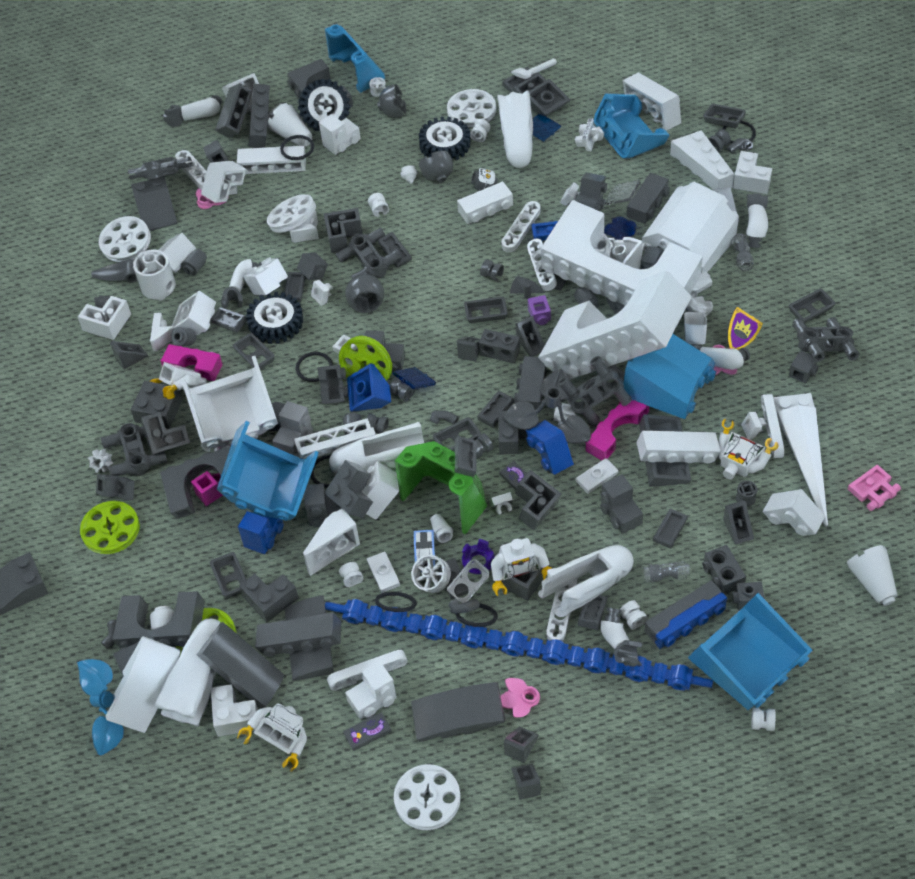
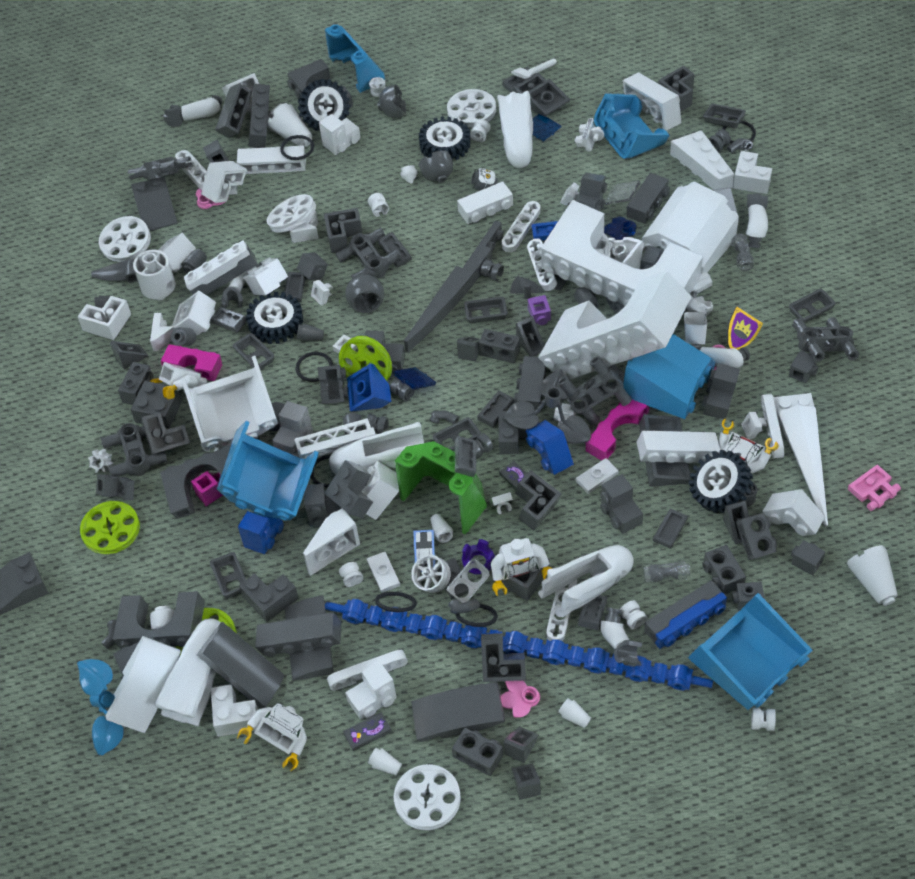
none -> dark grey brick [118,362,154,405]
none -> white piece [184,240,257,295]
none -> dark grey cone [297,323,324,341]
none -> white cone [368,748,402,775]
none -> dark grey slope [404,220,503,352]
none -> dark grey brick [452,728,503,777]
none -> dark grey brick [481,633,526,682]
none -> white cone [558,698,591,728]
none -> dark grey brick [658,66,694,112]
none -> wheel [689,450,753,513]
none -> dark grey brick [702,363,740,419]
none -> dark grey brick [736,513,777,560]
none -> dark grey brick [791,540,826,576]

